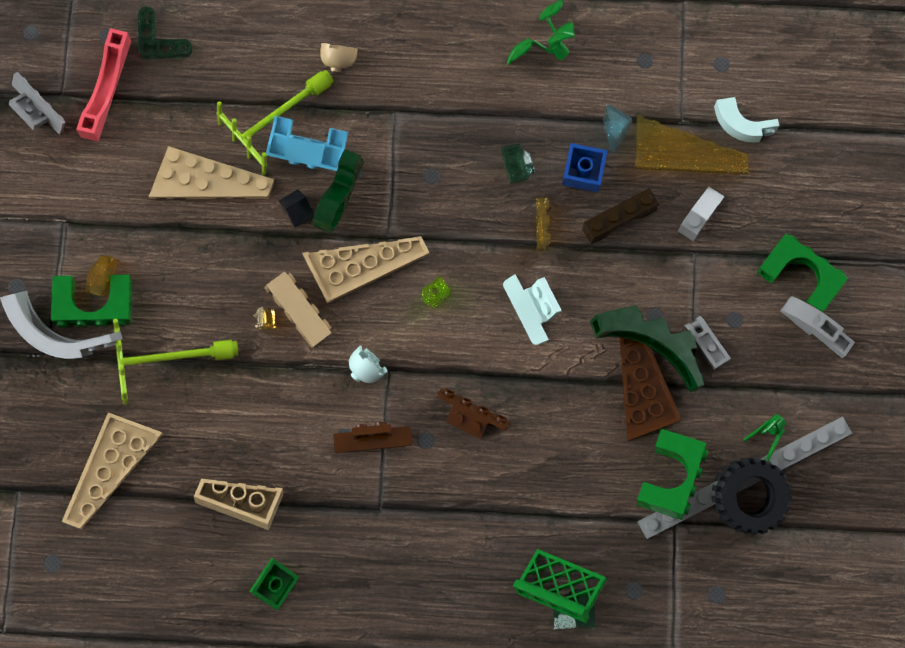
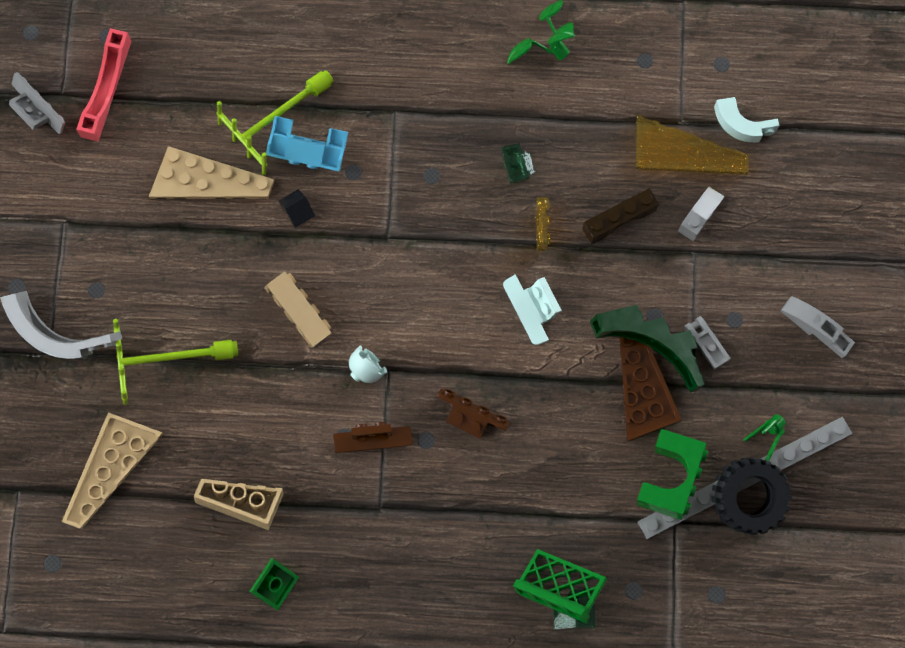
green arch [51,274,133,328] -> none
clear yellow slope [86,255,120,297] -> none
clear green beam [138,6,193,59] -> none
clear yellow tile [253,307,276,330] -> none
tan wing [302,237,430,304] -> none
dark green animal [312,149,365,233] -> none
tan cylinder [320,43,358,73] -> none
clear neon green brick [421,276,451,309] -> none
blue slope [562,143,608,193] -> none
clear light blue slope [603,105,632,153] -> none
green arch [756,233,848,313] -> none

